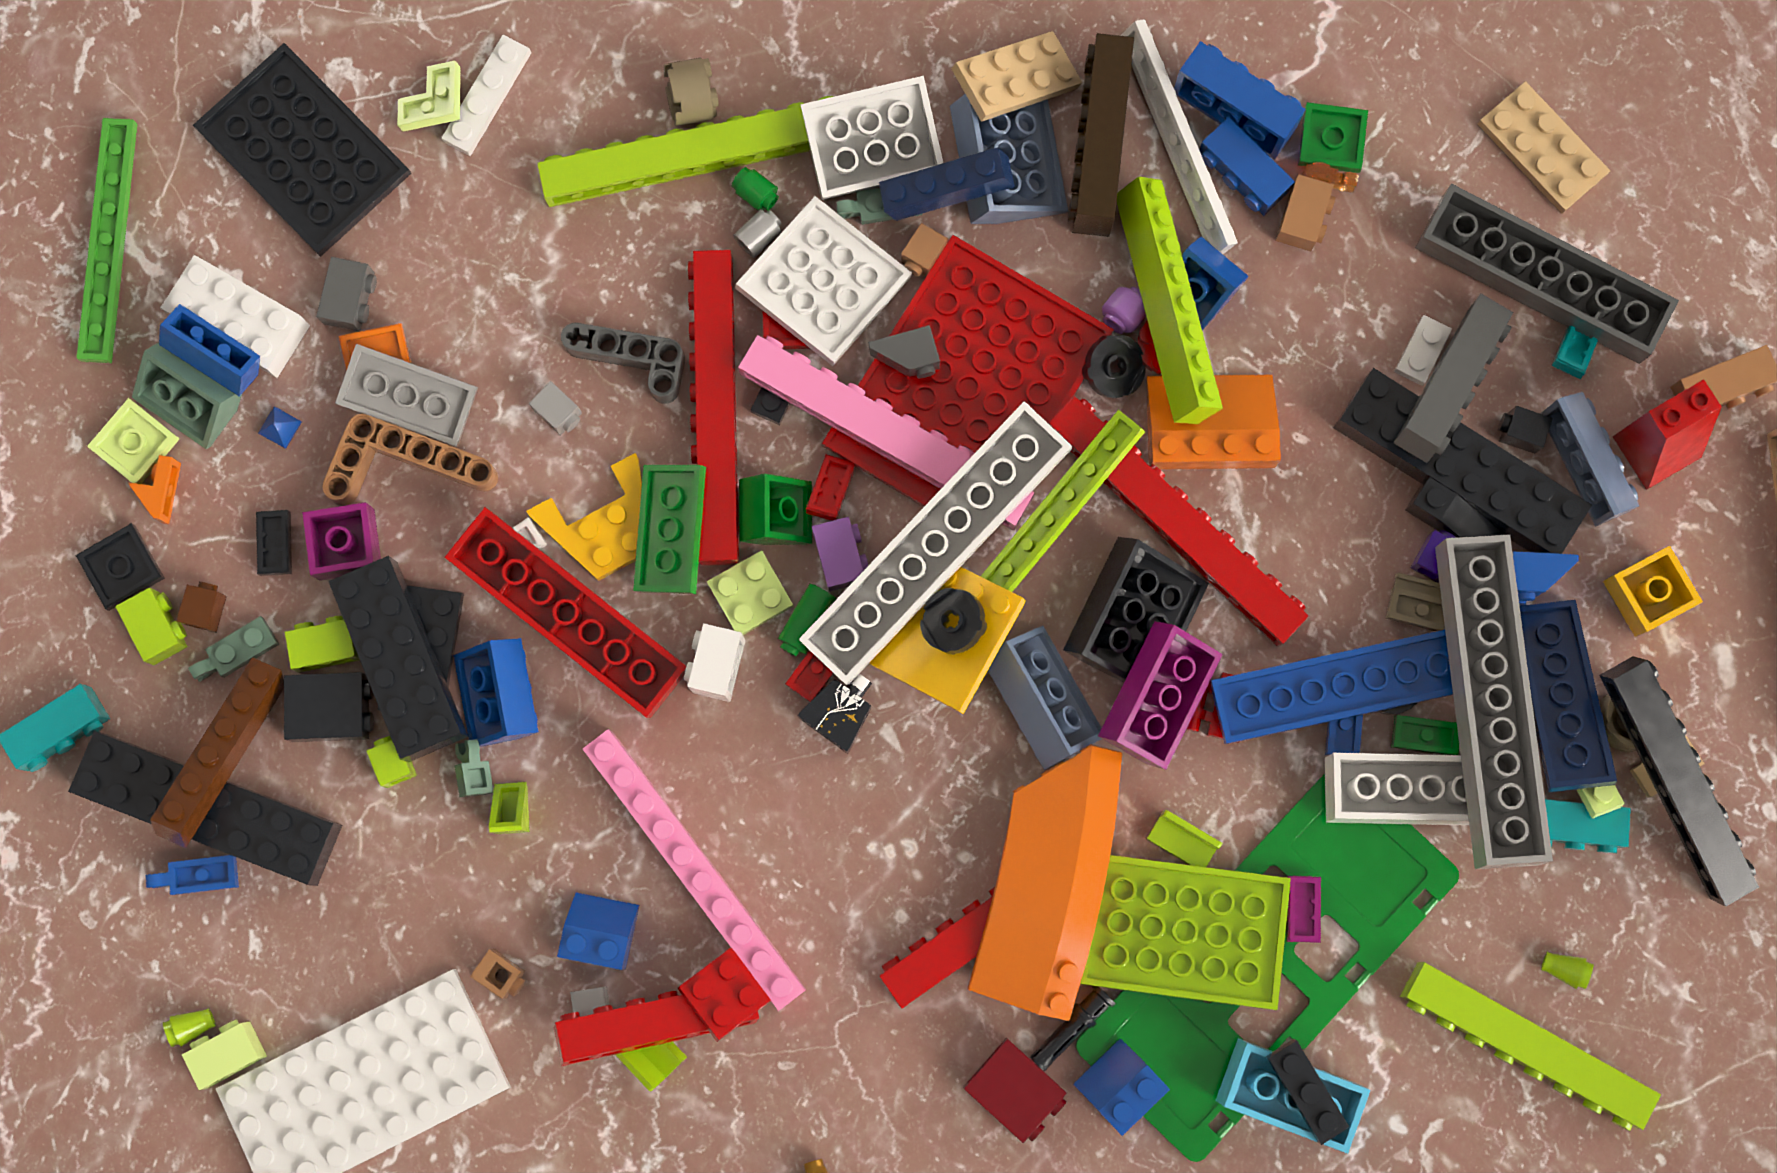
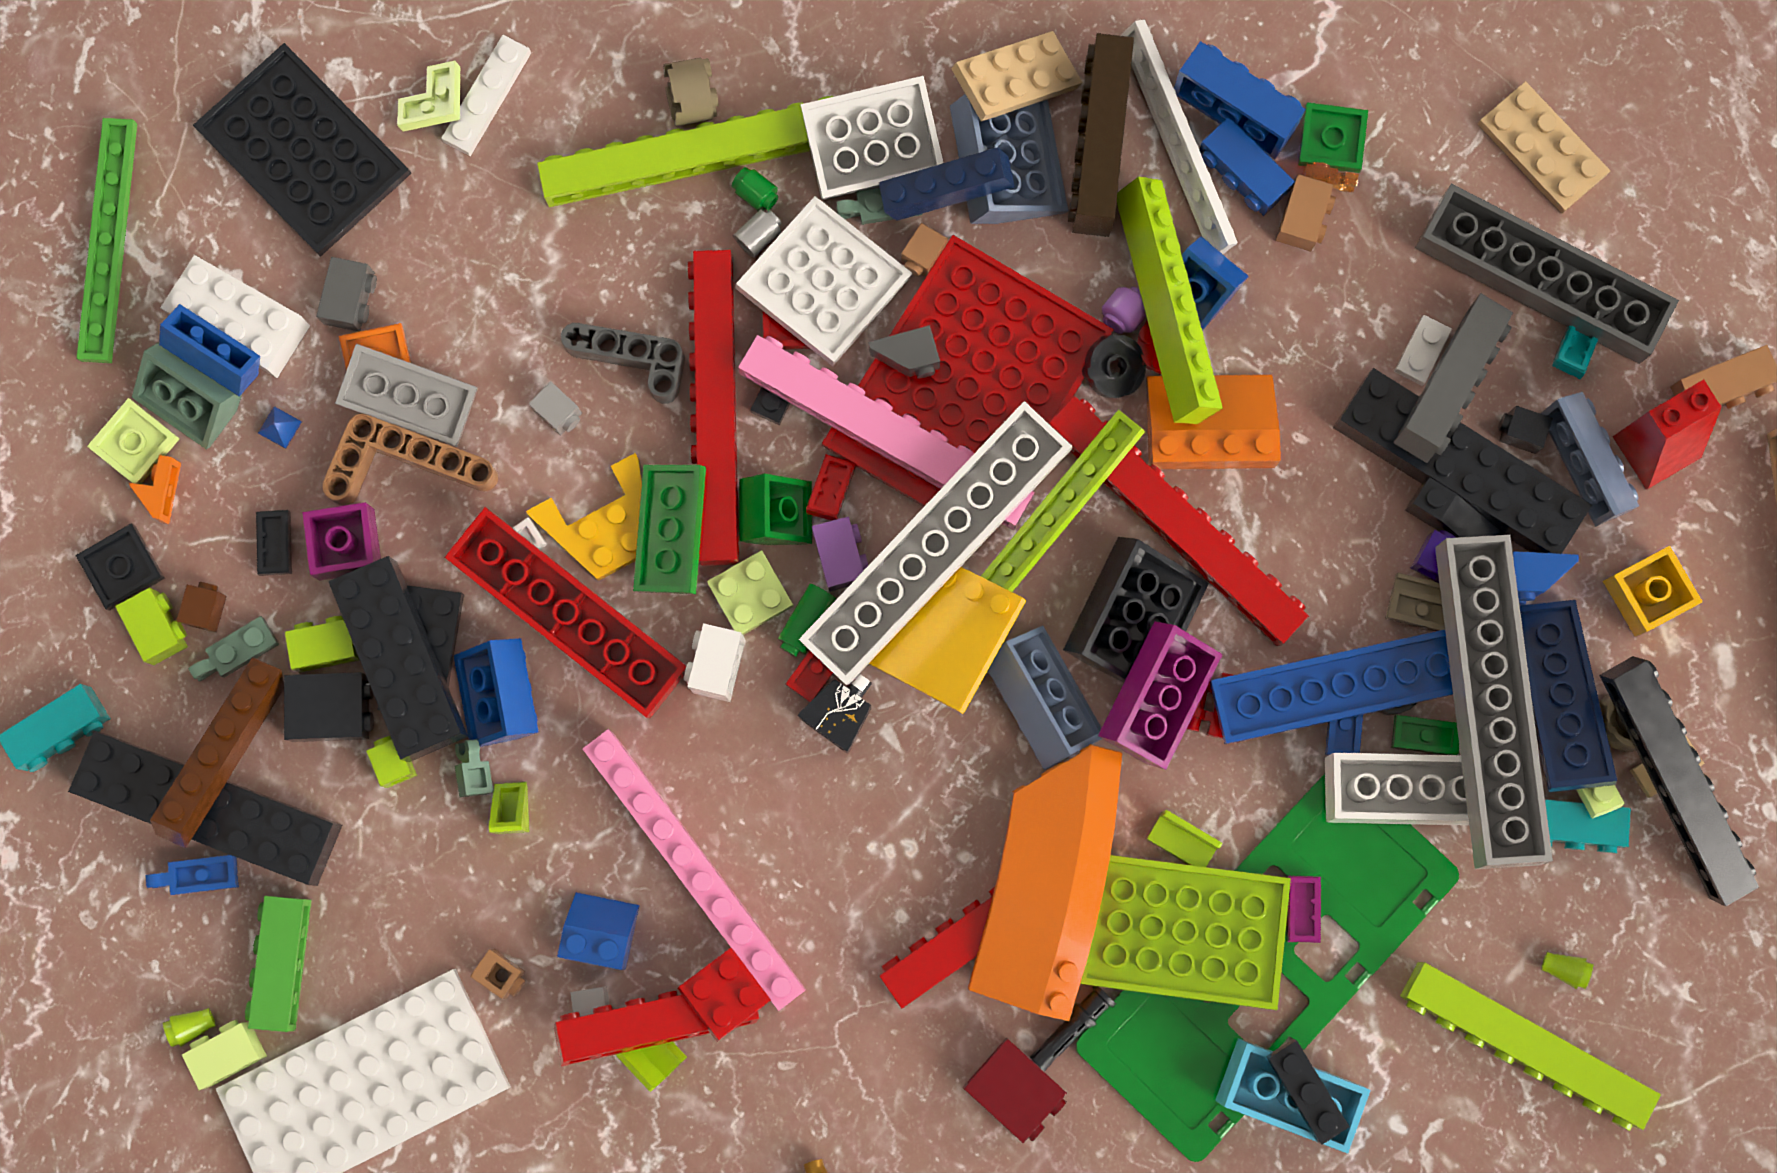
black plate [920,588,987,655] -> none
blue slope [1073,1038,1170,1136] -> none
none -> bright green brick [245,896,311,1032]

